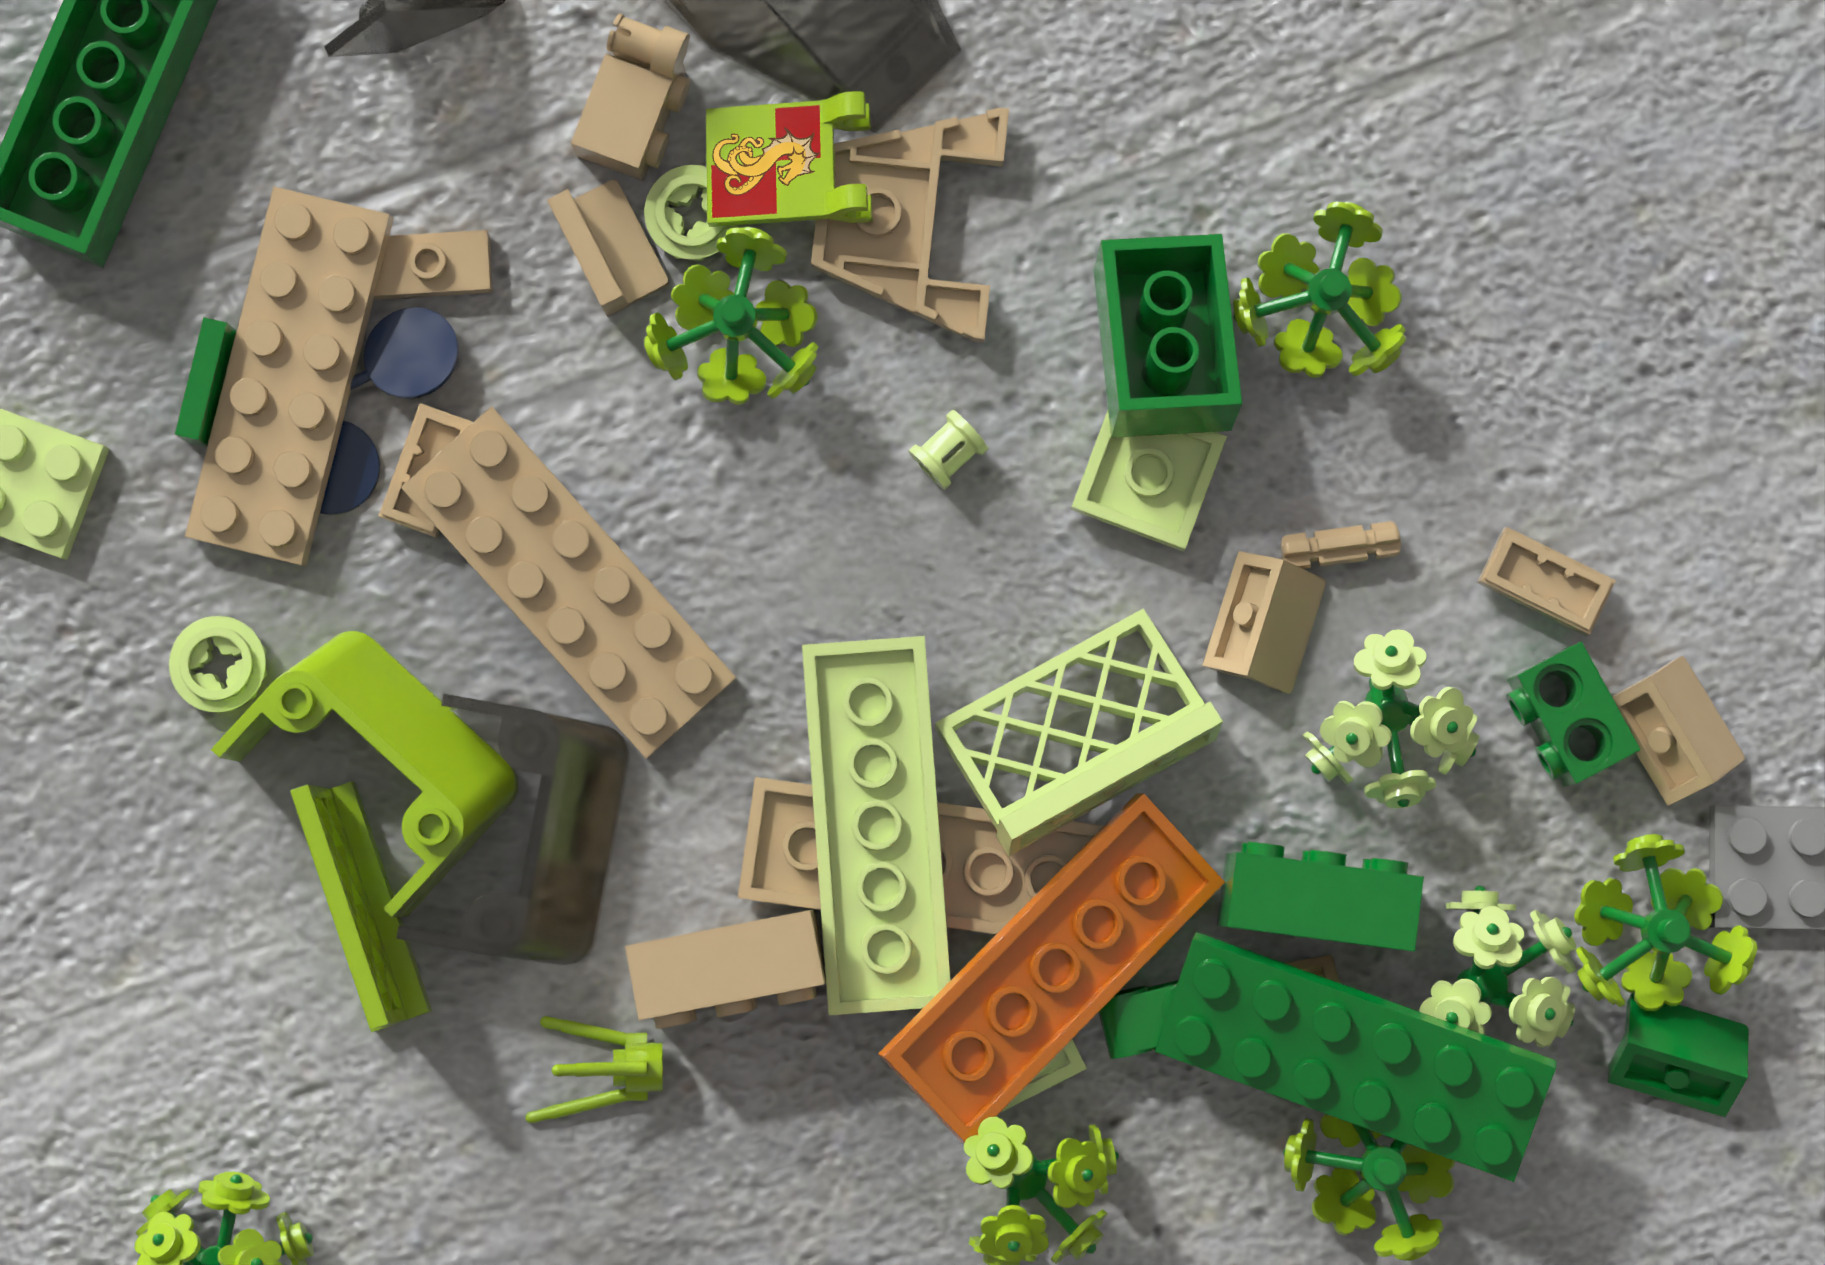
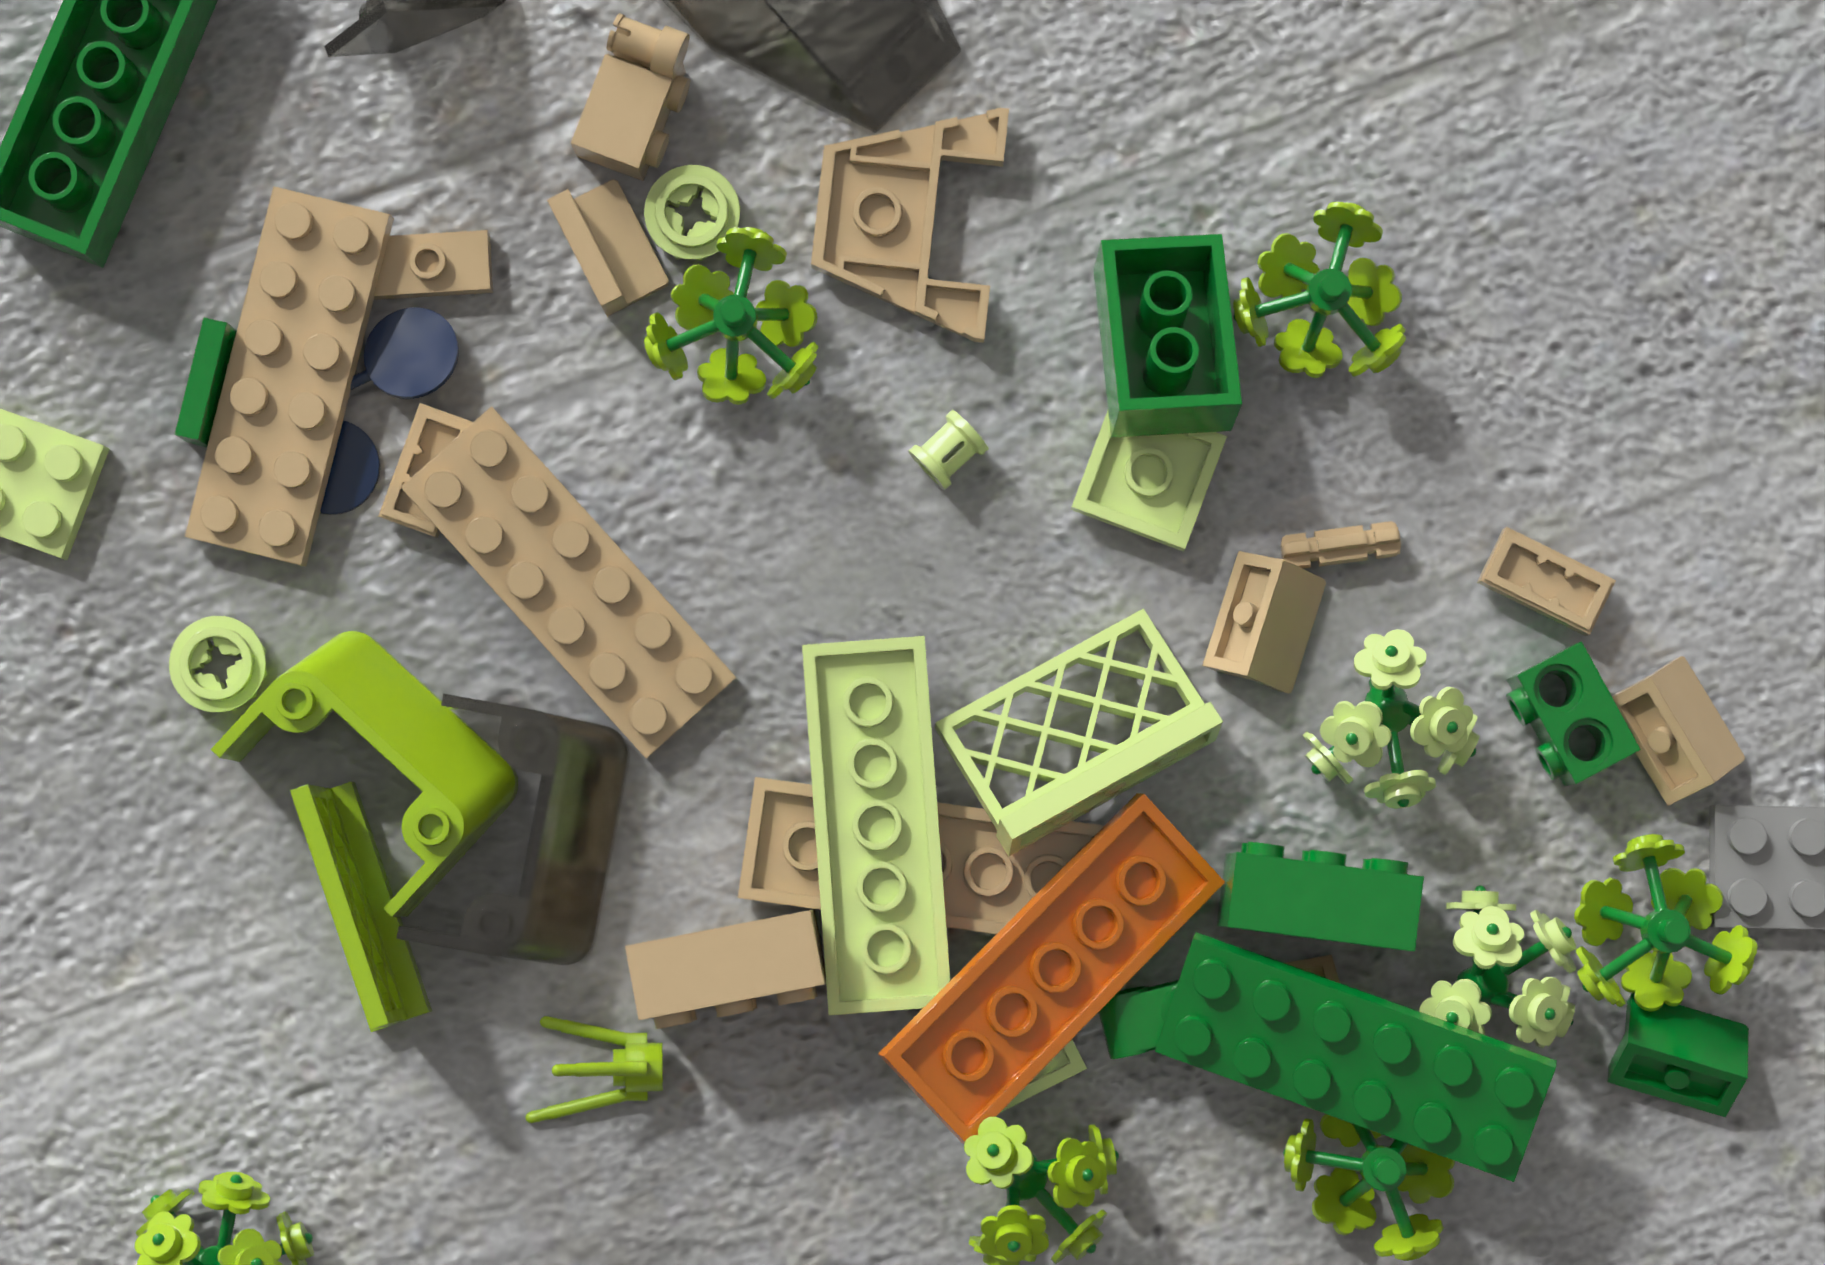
flag [706,91,873,227] -> none

